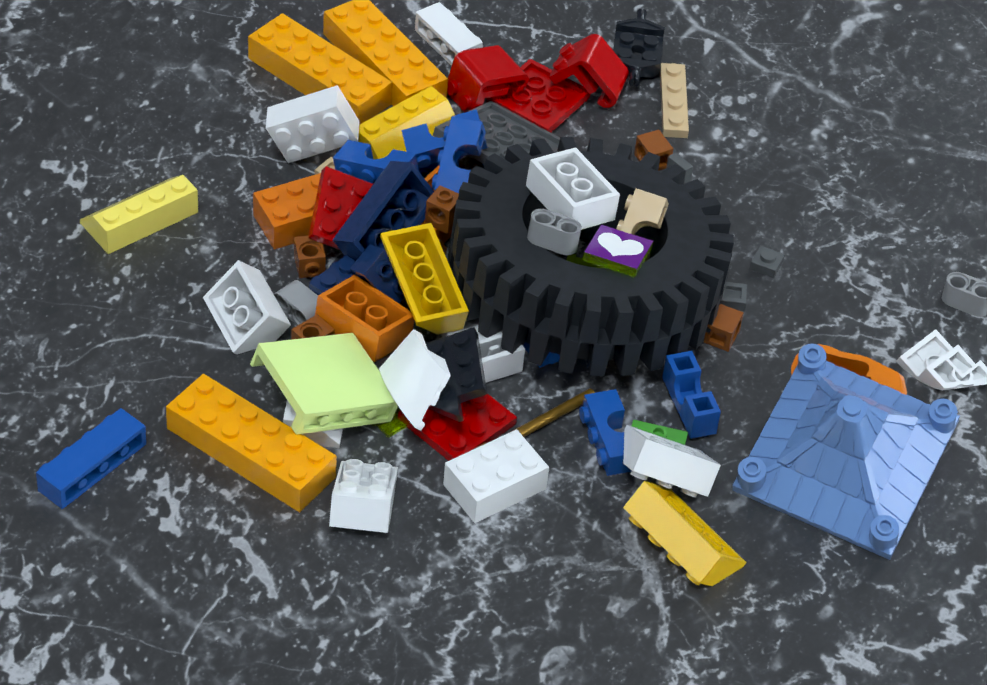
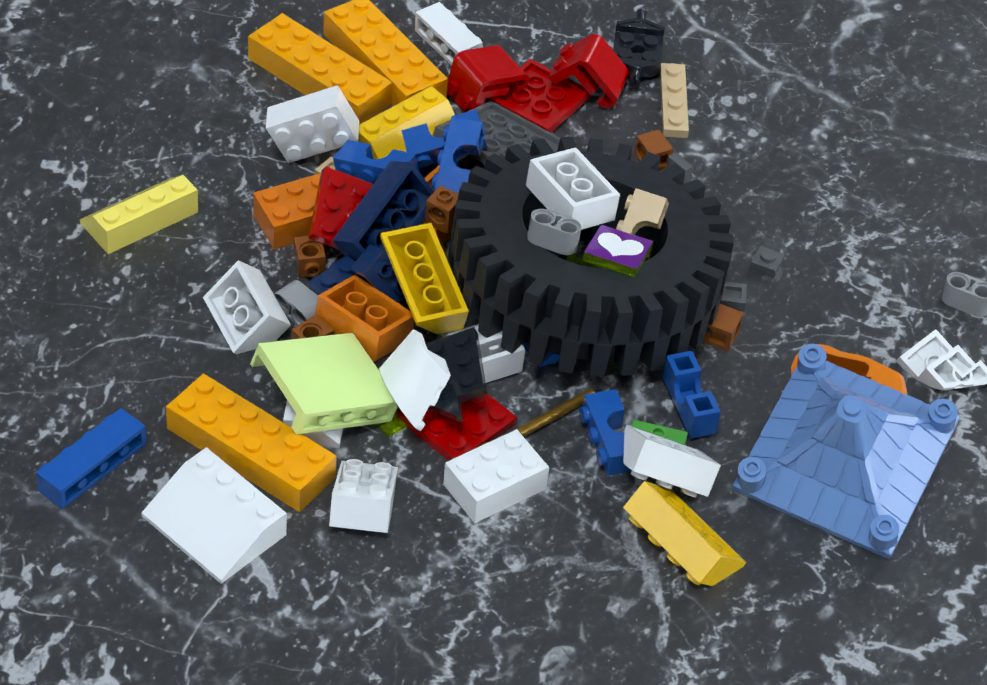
none -> white slope [141,447,287,584]

